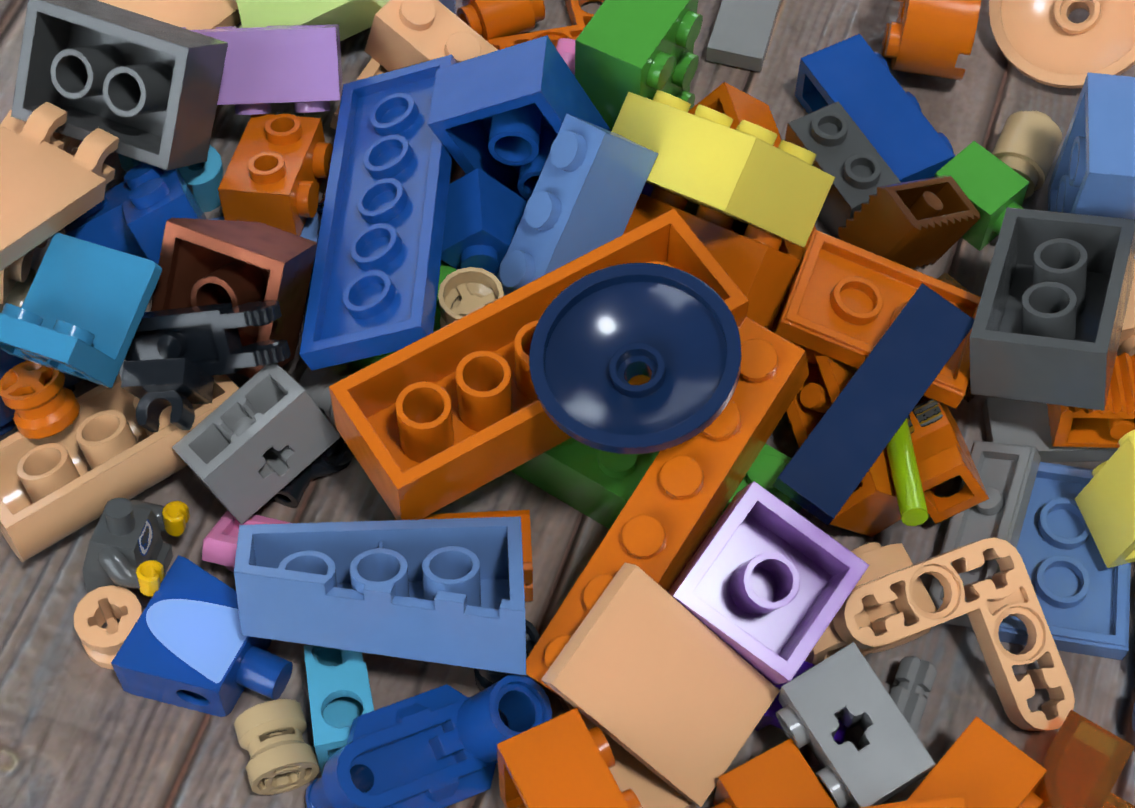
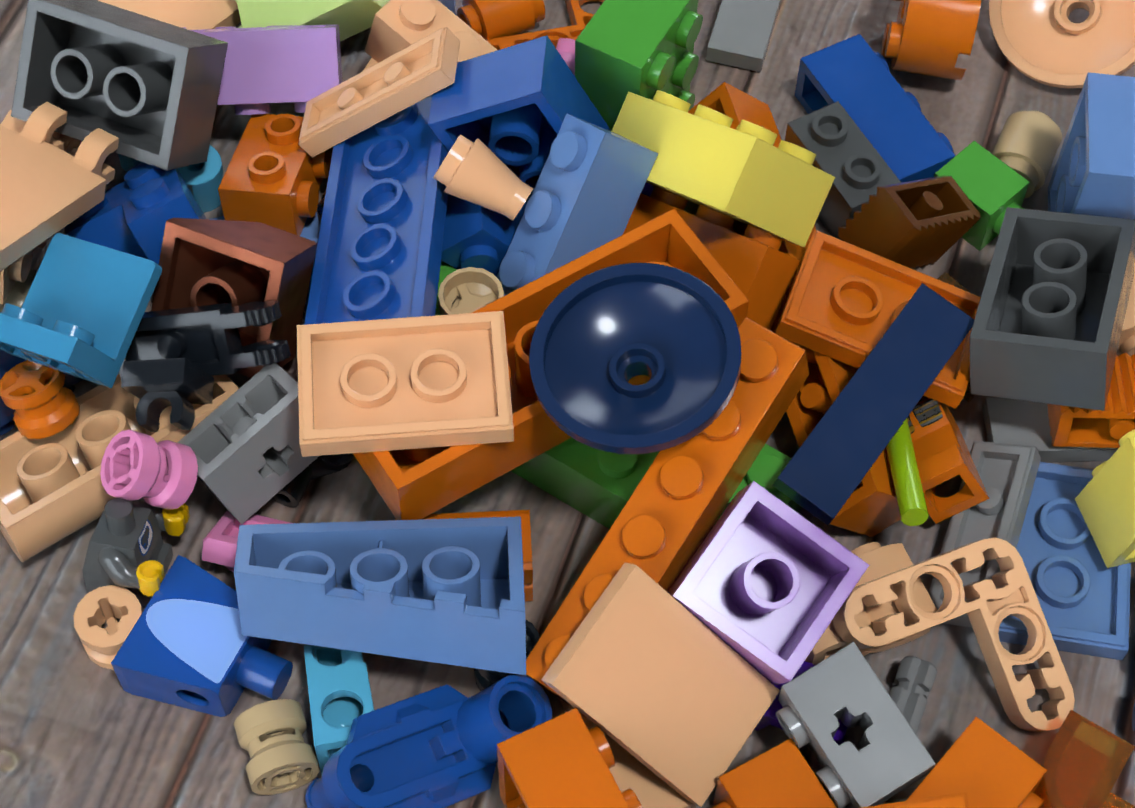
none -> bright pink wheel [100,430,198,510]
none -> light nougat tile [297,311,514,457]
none -> light nougat tile [298,27,460,158]
none -> light nougat cone [433,134,533,221]

